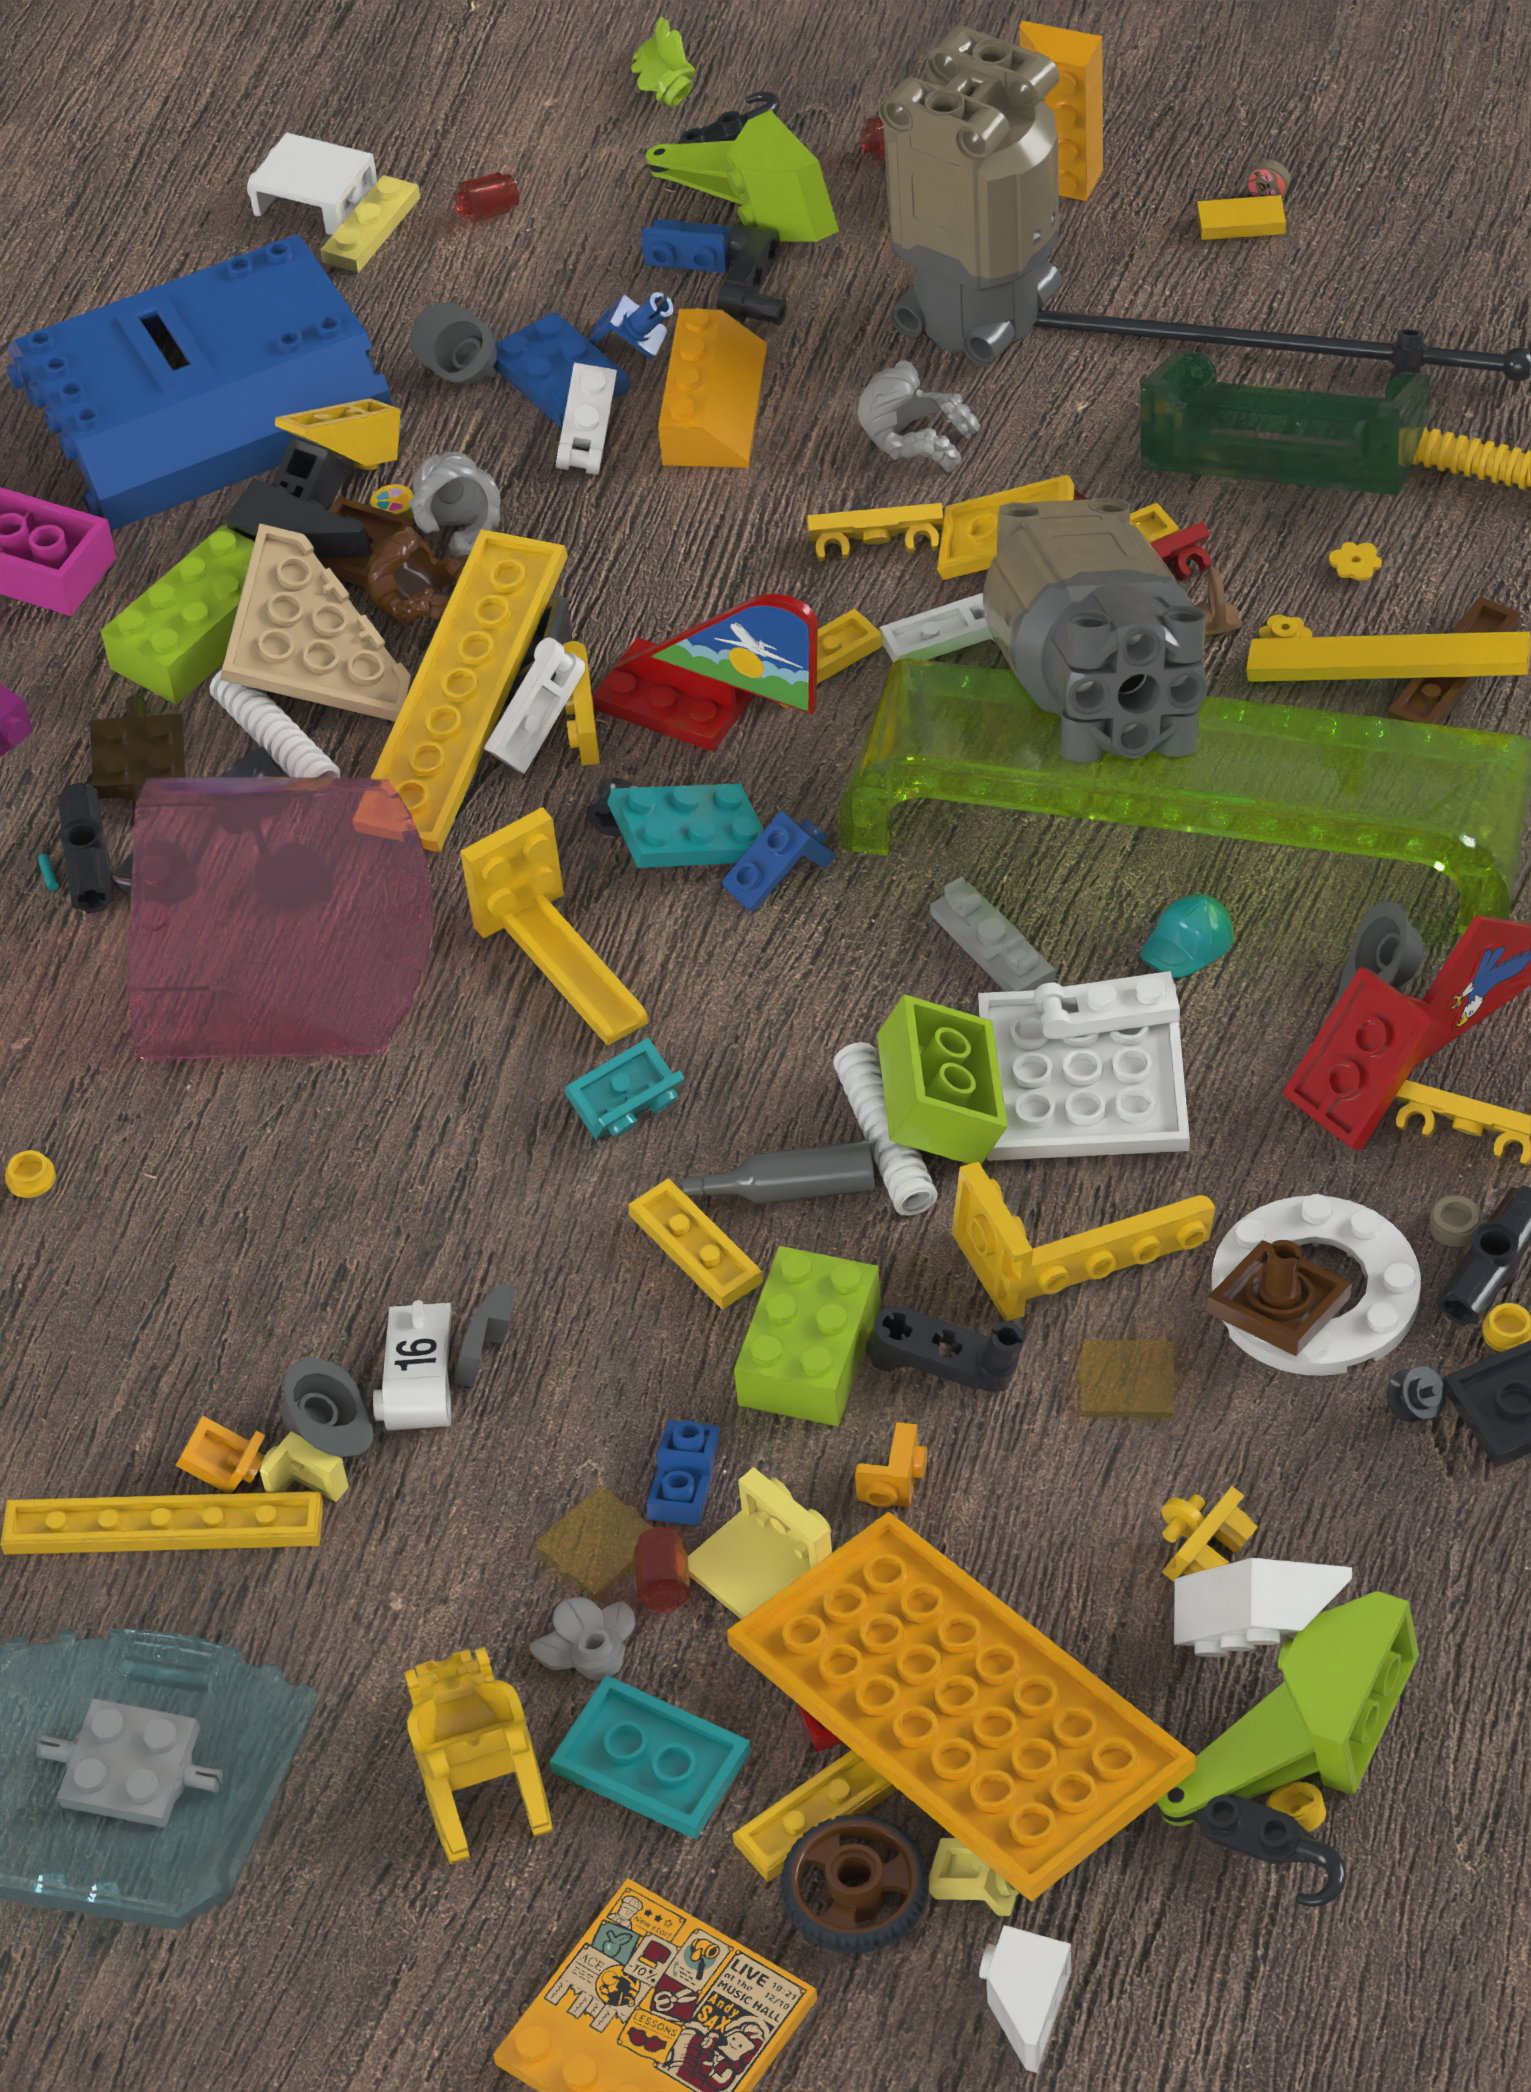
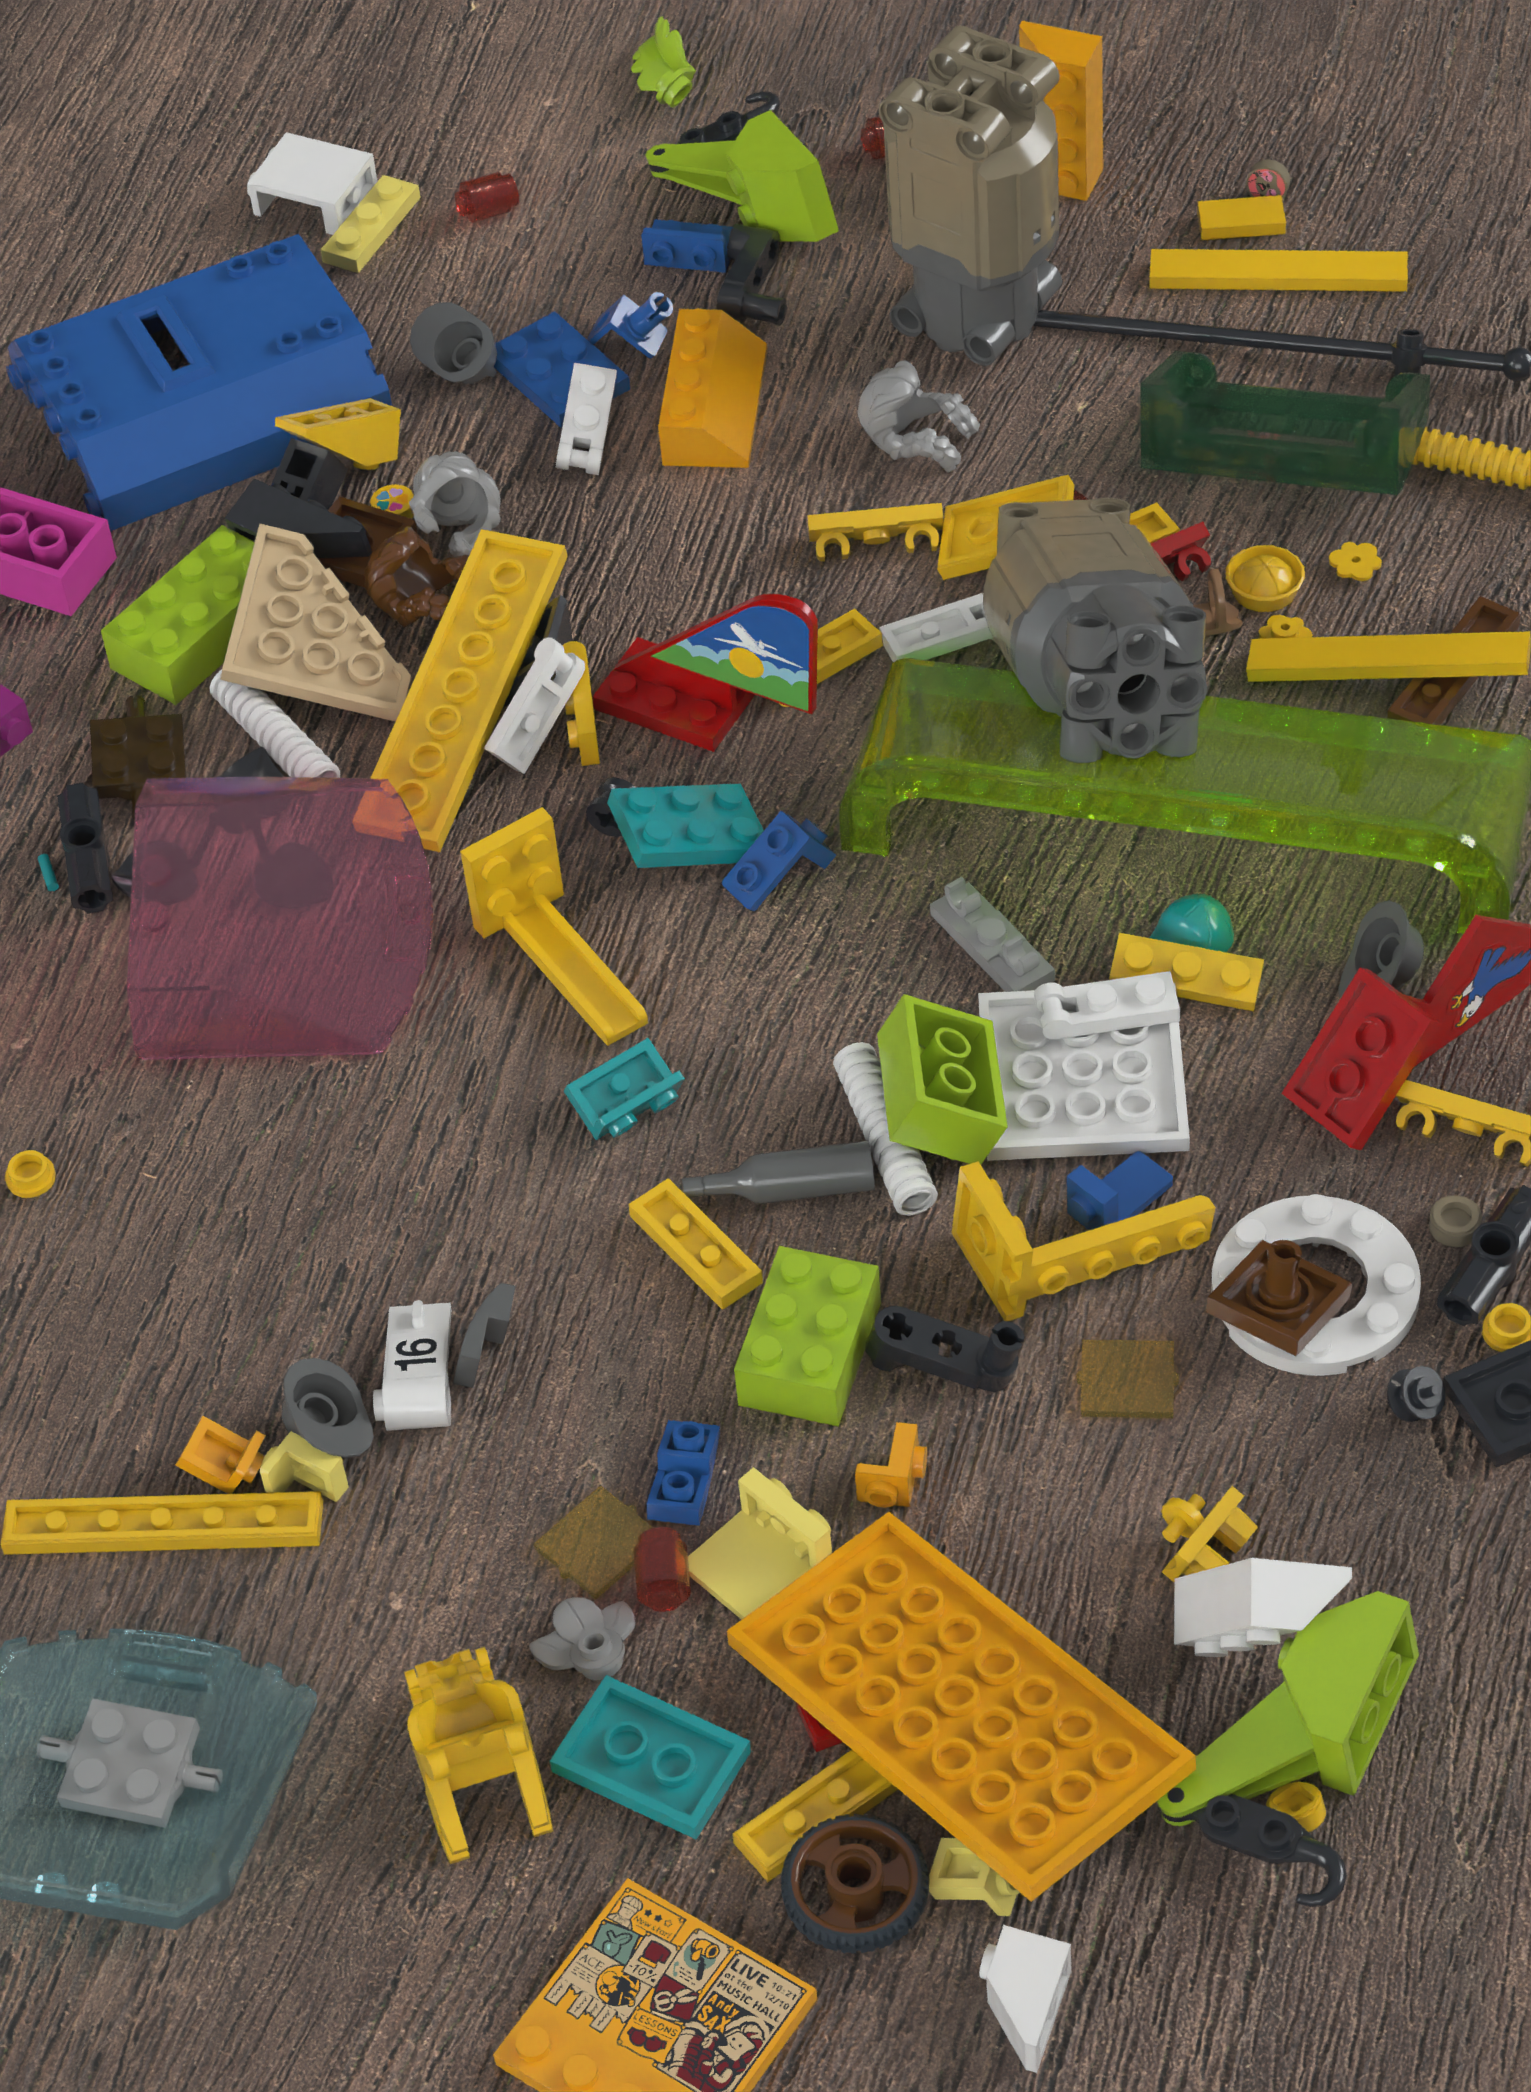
none -> blue bracket [1067,1151,1173,1230]
none -> yellow plate [1109,933,1264,1011]
none -> yellow tile [1149,249,1408,292]
none -> yellow hat [1226,545,1305,612]

